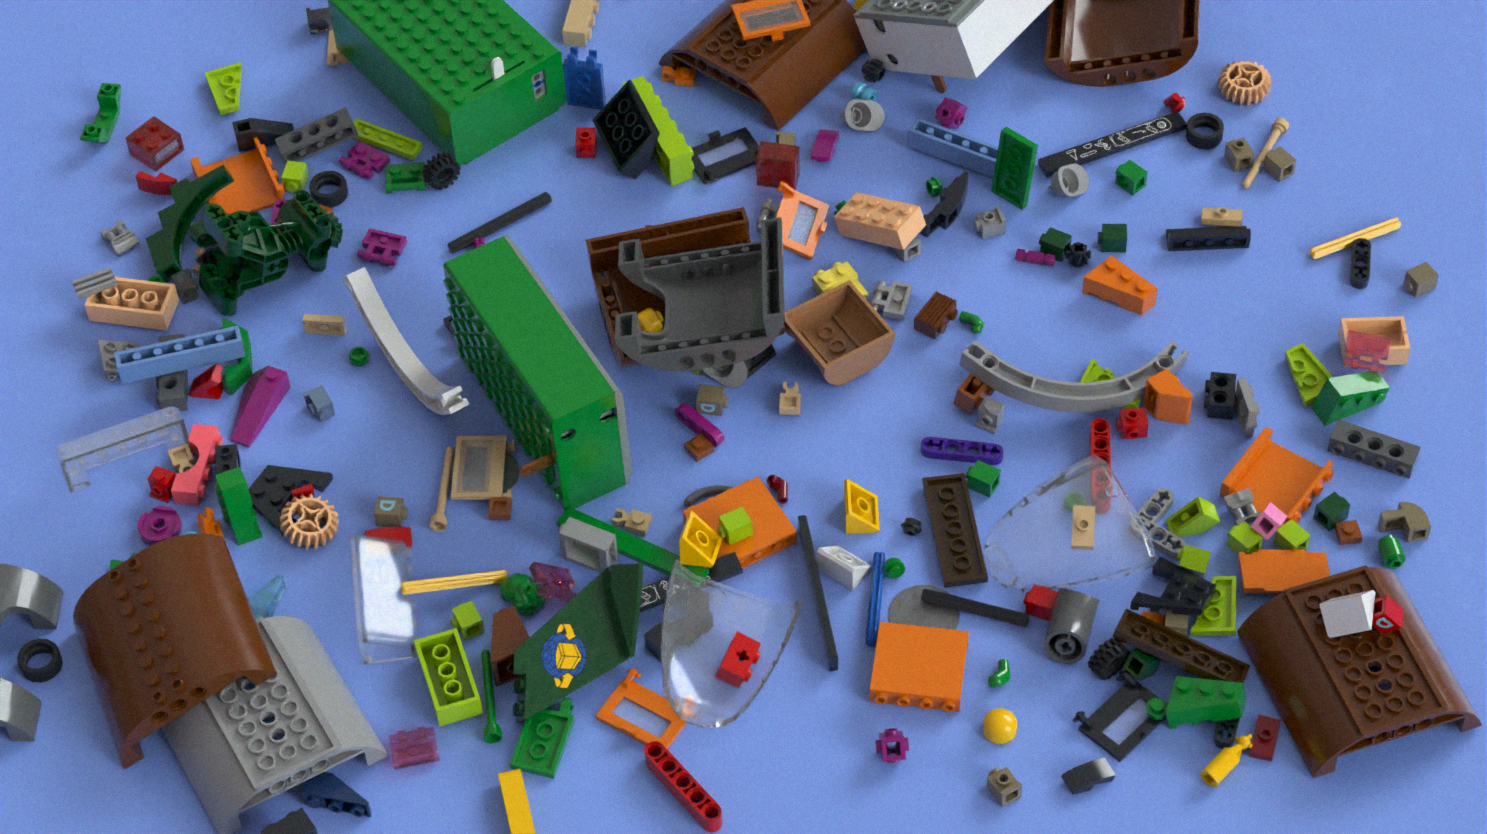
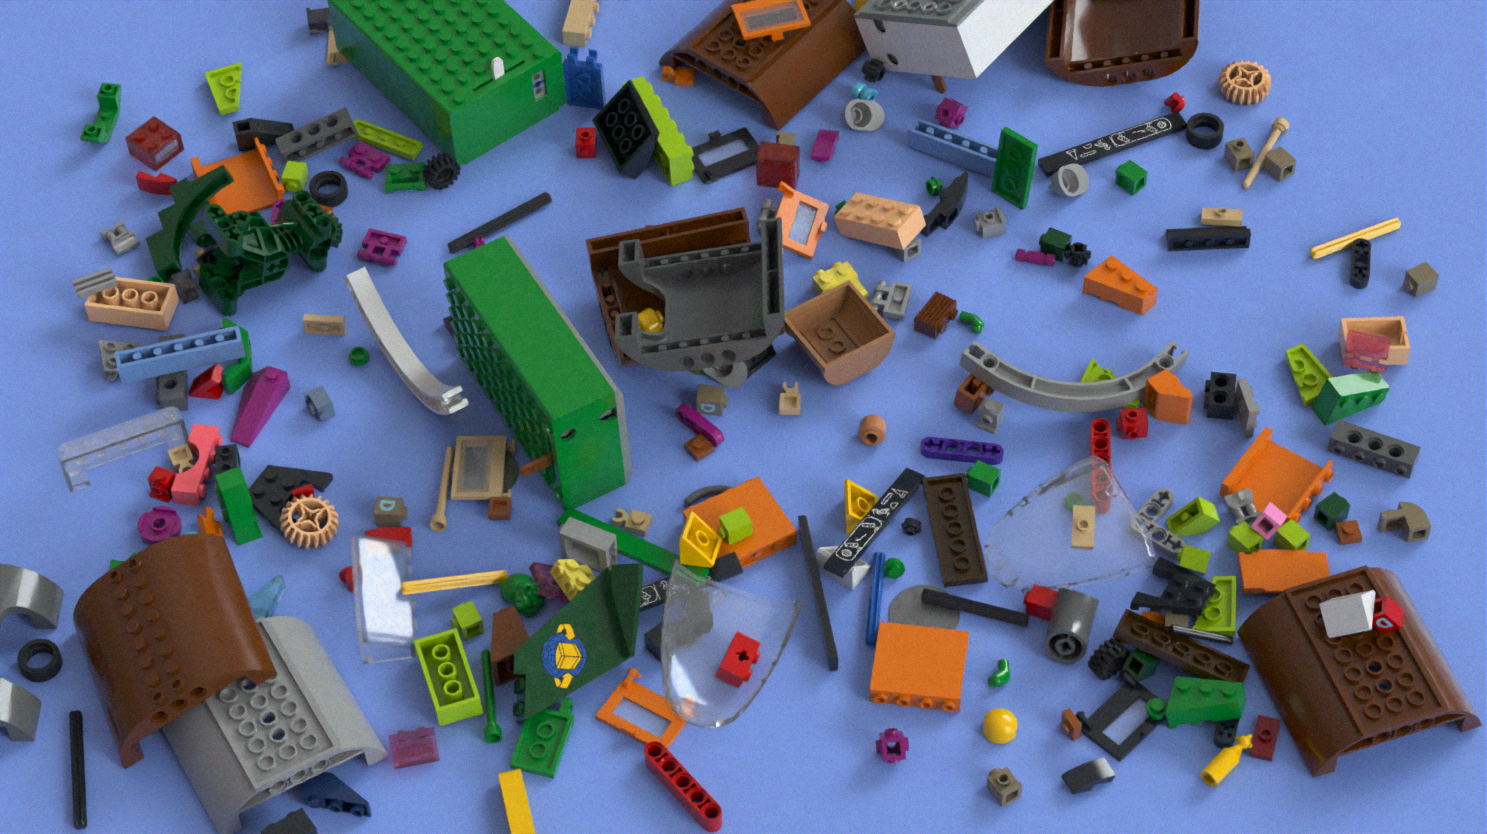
dark red arm [767,474,788,504] -> none
dark green brick [1097,224,1127,252] -> none
green brick [1378,535,1406,569] -> none
none -> black axle [69,710,87,830]
none -> red plate [339,566,361,592]
none -> light yellow plate [550,559,596,601]
none -> black tile [824,467,925,578]
none -> nougat head [858,414,887,446]
none -> dark orange plate [1060,708,1082,741]
none -> black bar [1169,624,1233,645]

